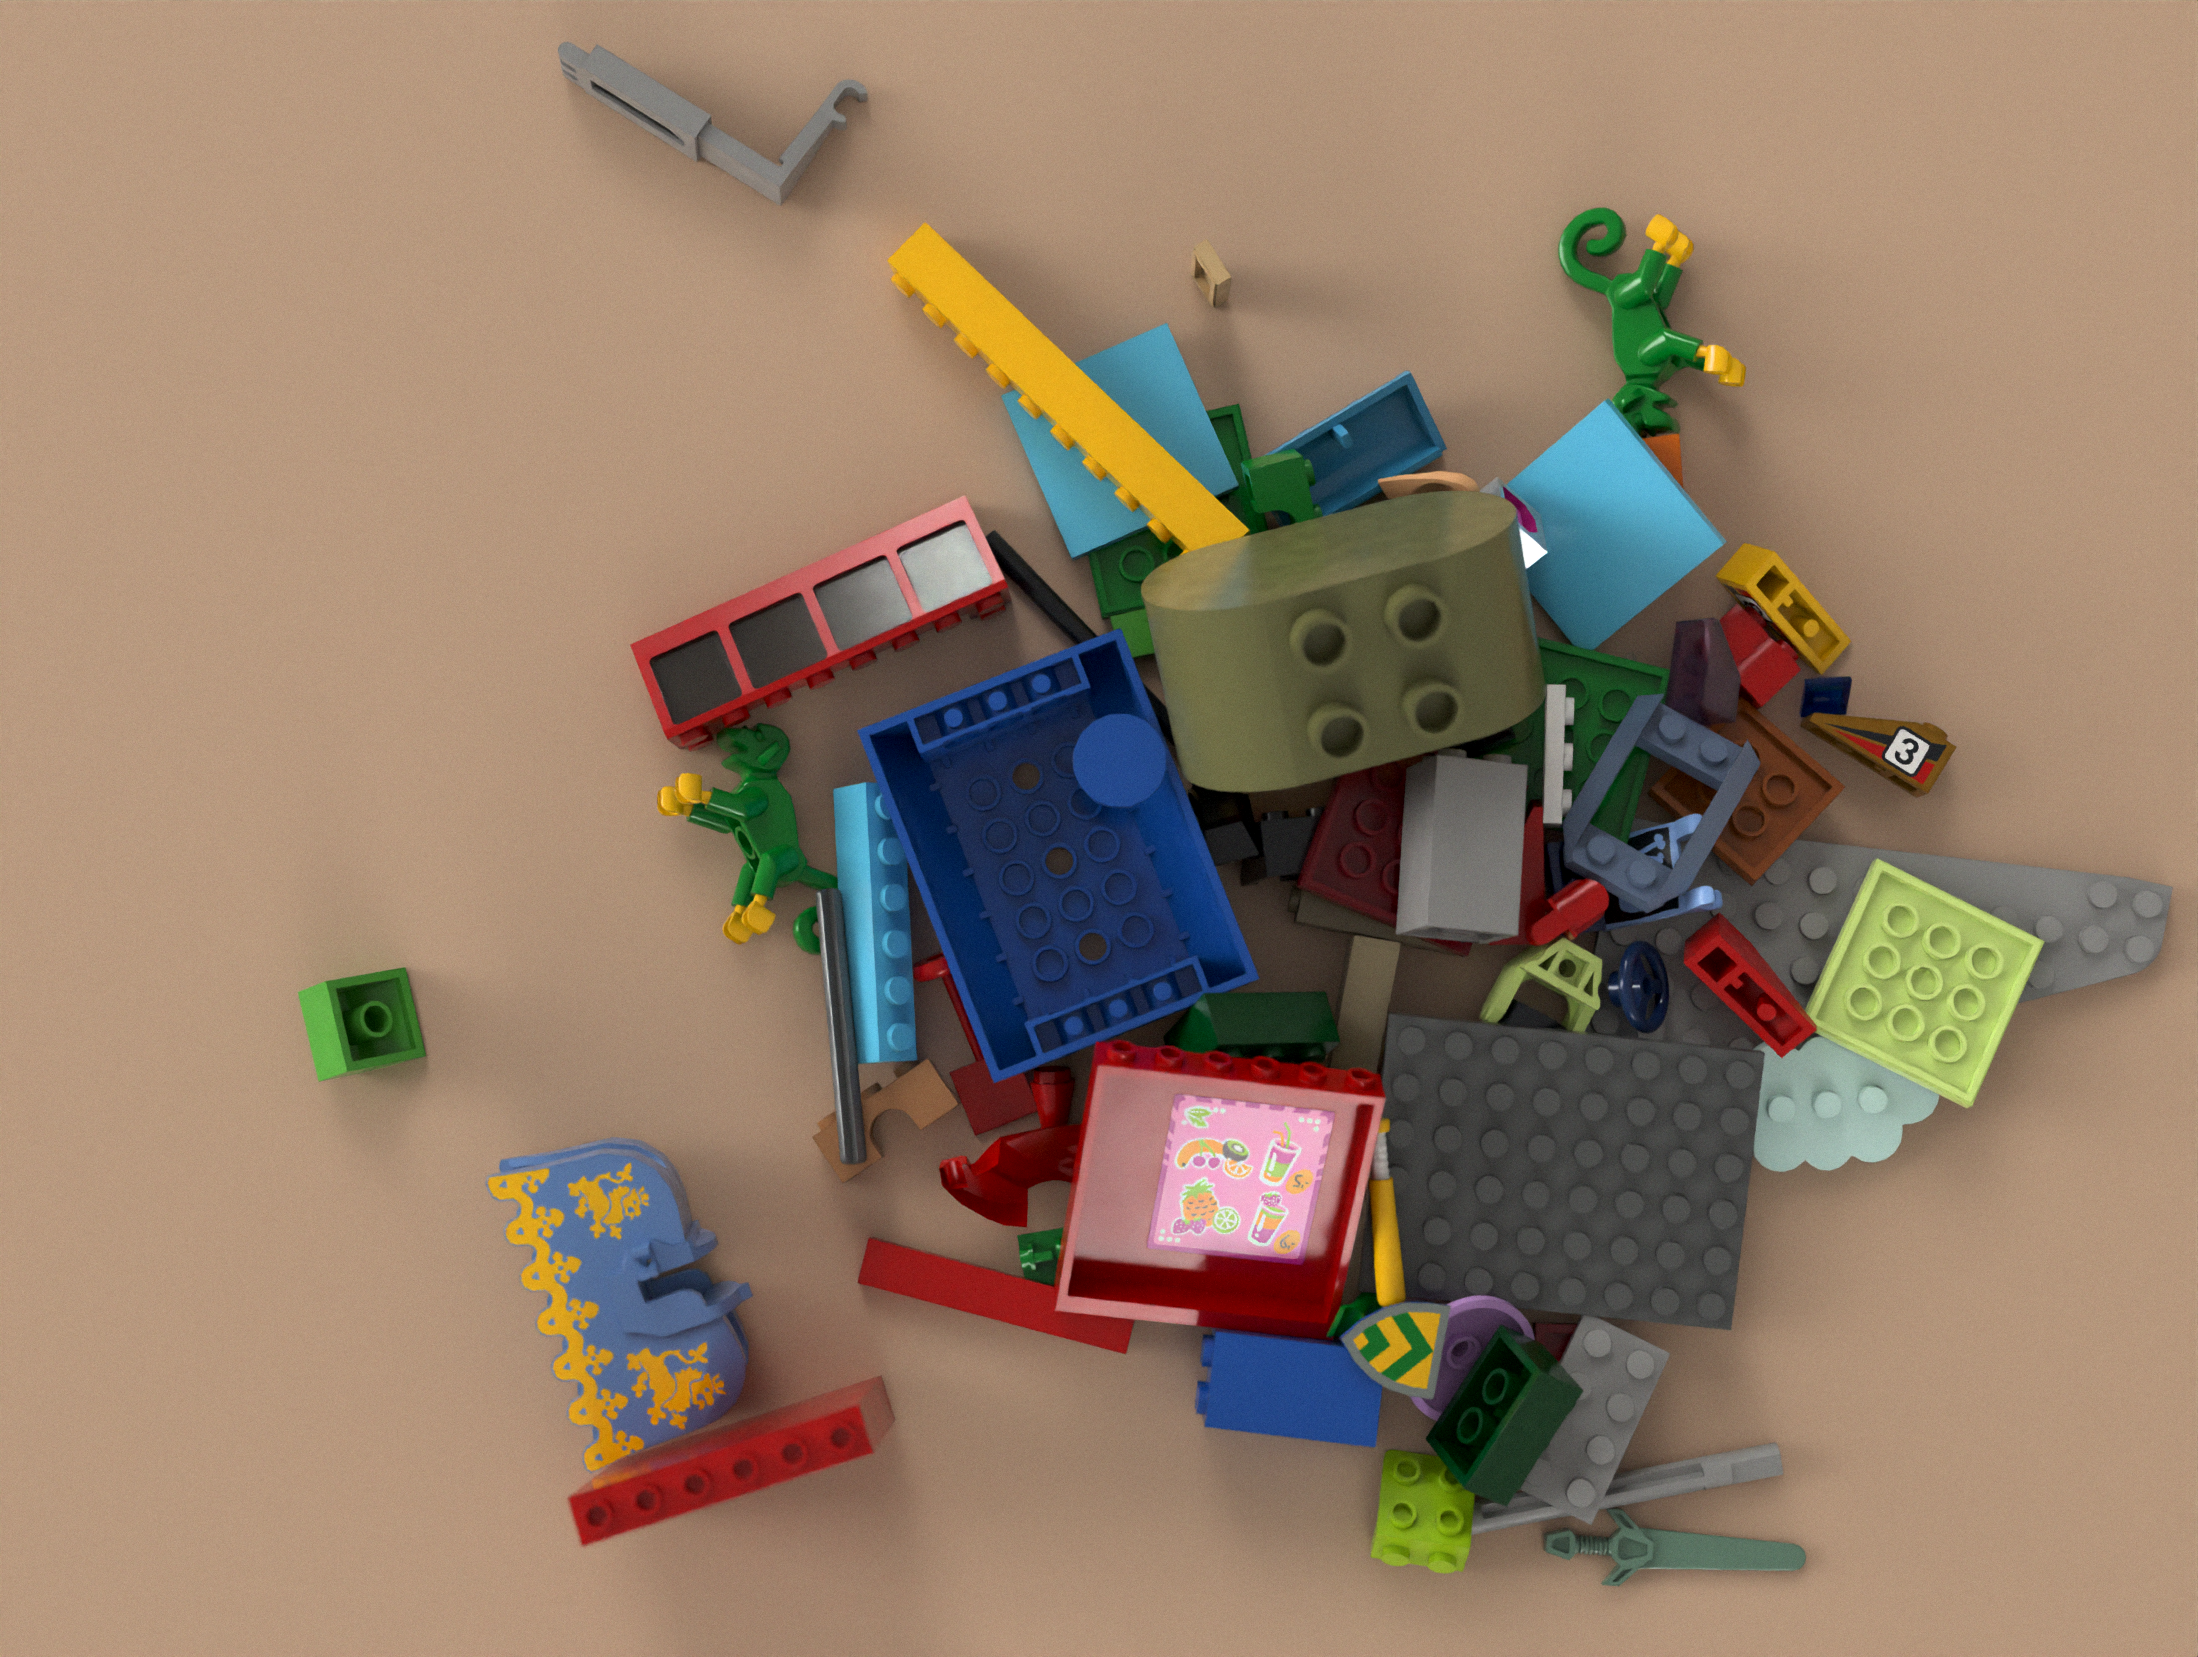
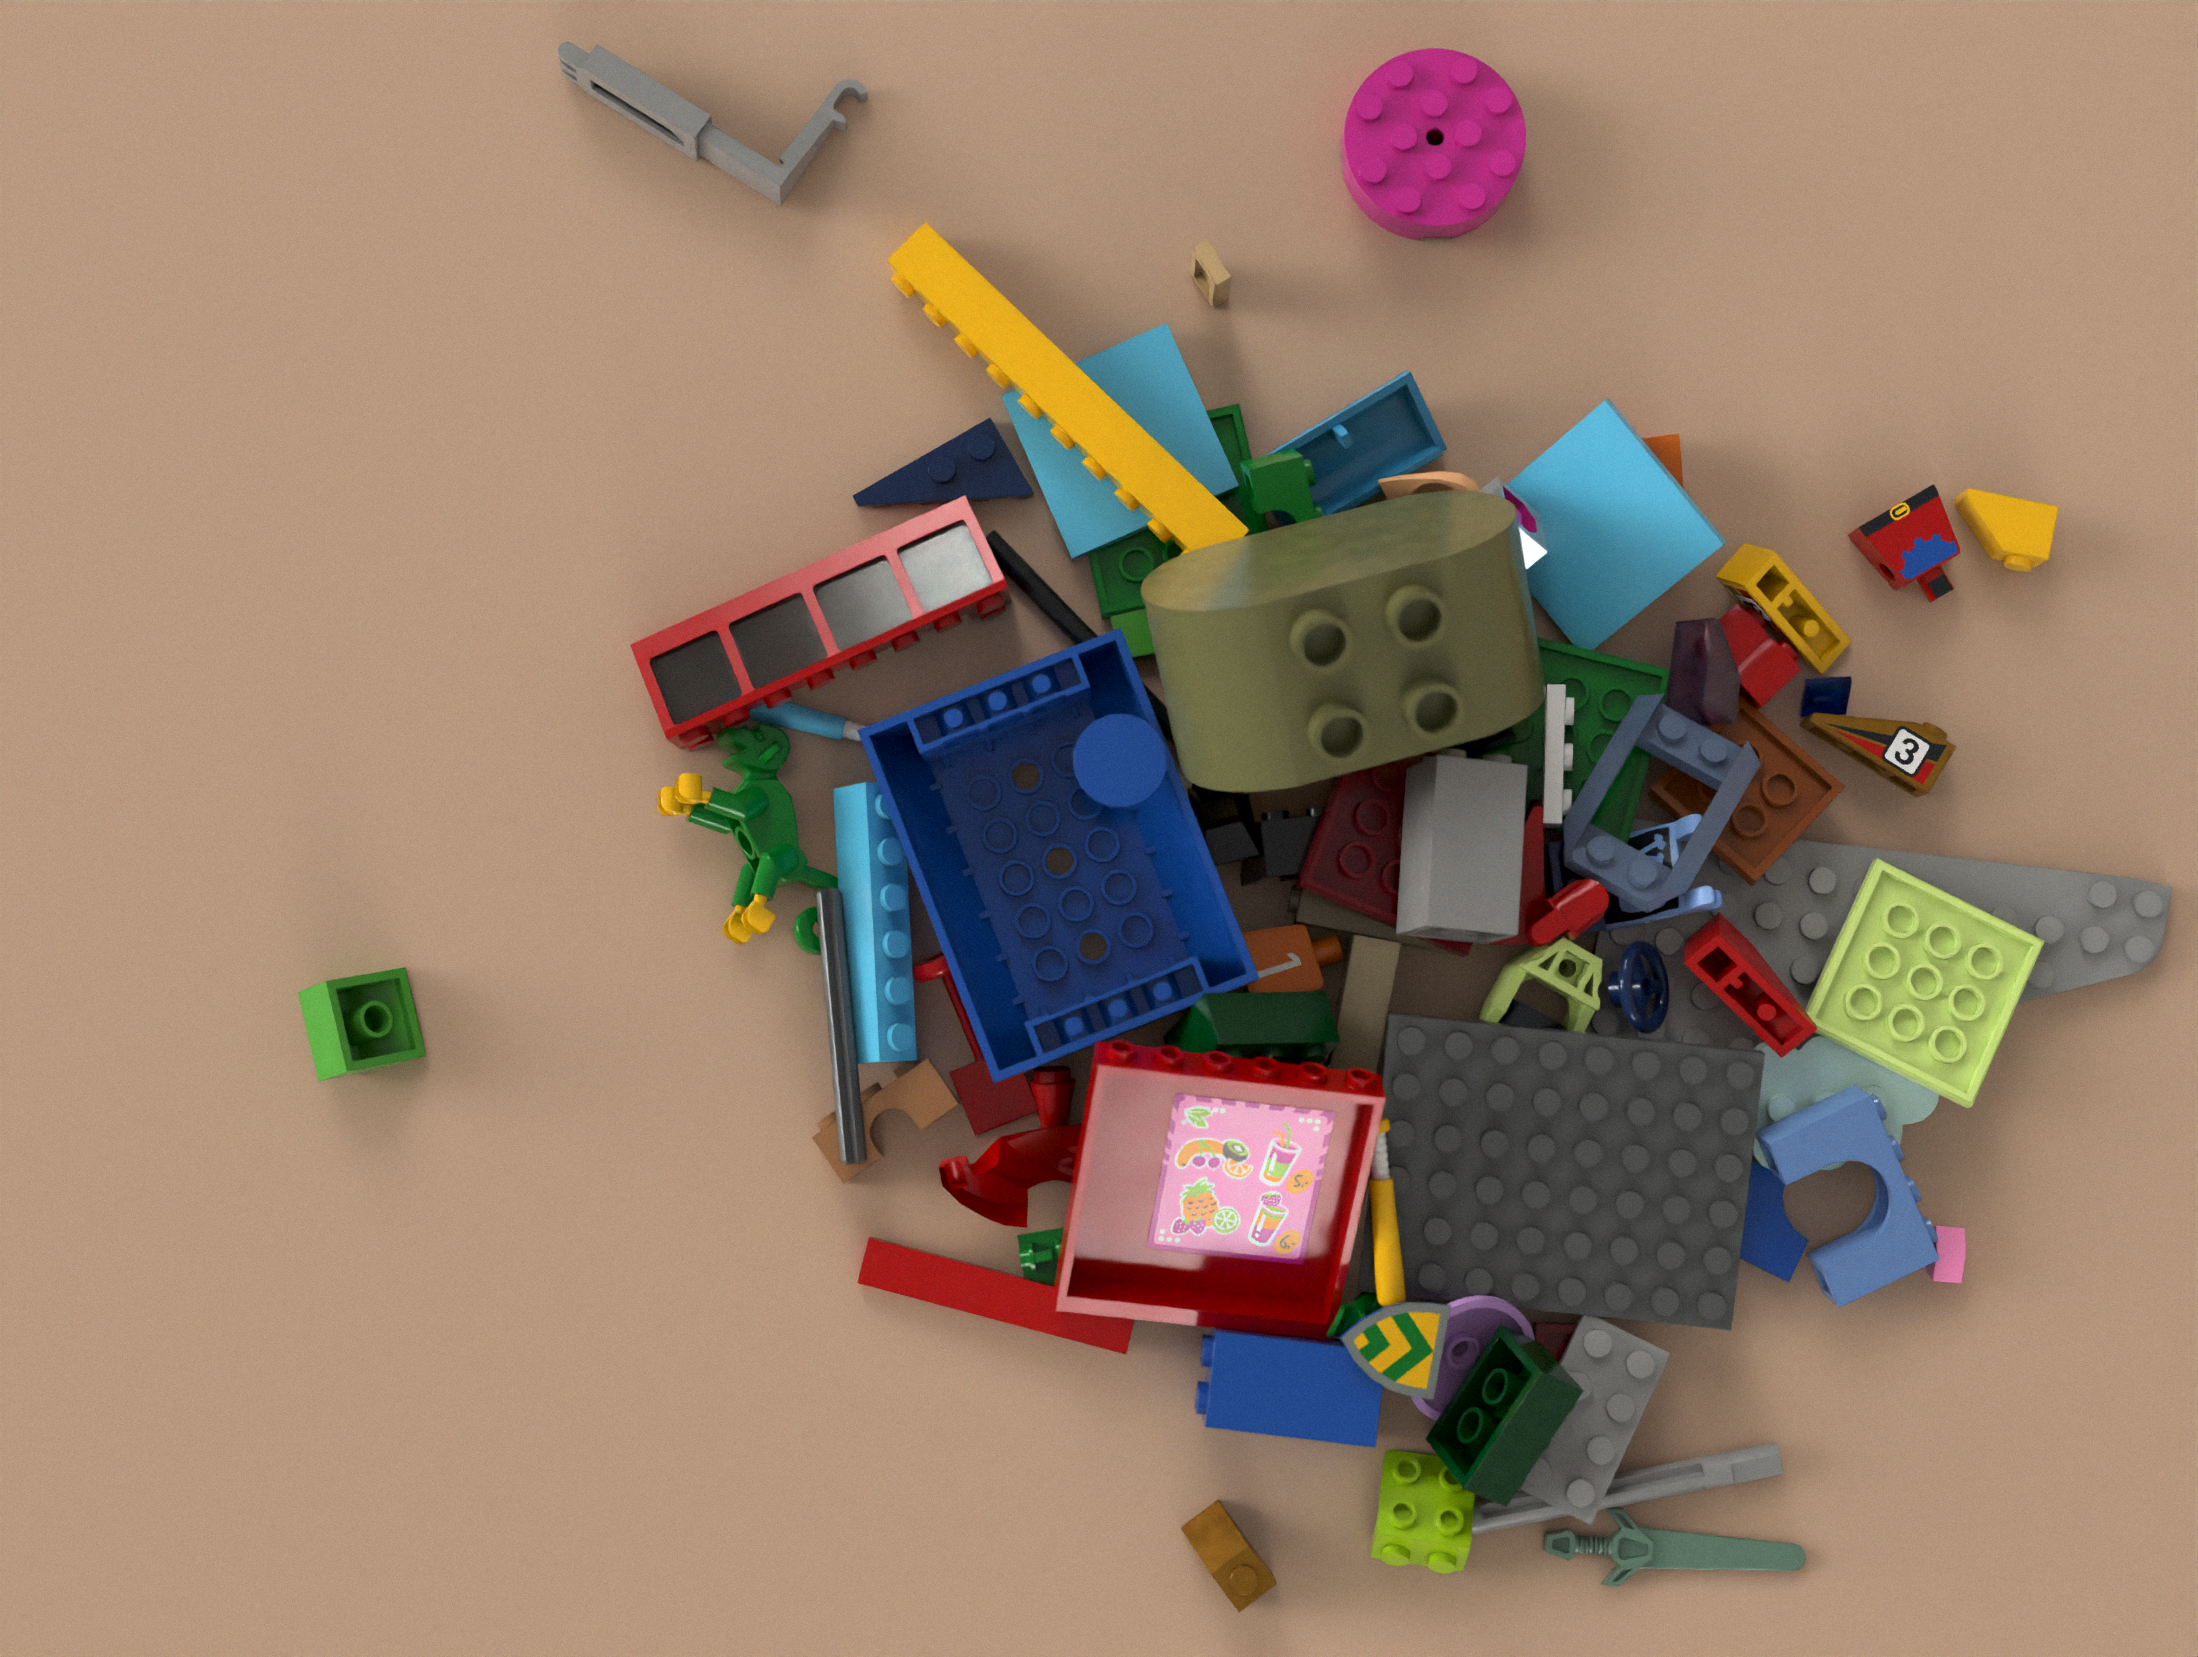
medium blue animal [486,1137,753,1473] -> none
red panel [567,1375,895,1547] -> none
green animal [1558,207,1746,438] -> none
none -> medium azure piece [722,688,867,742]
none -> dark blue wing [853,418,1034,508]
none -> pearl gold slope [1181,1500,1277,1613]
none -> orange torso [1241,924,1344,993]
none -> dark pink piece [1341,48,1526,240]
none -> blue tile [1740,1161,1809,1282]
none -> medium blue arch [1755,1084,1940,1308]
none -> red torso [1848,484,1960,602]
none -> bright pink piece [1926,1226,1966,1284]
none -> yellow slope [1954,488,2058,572]

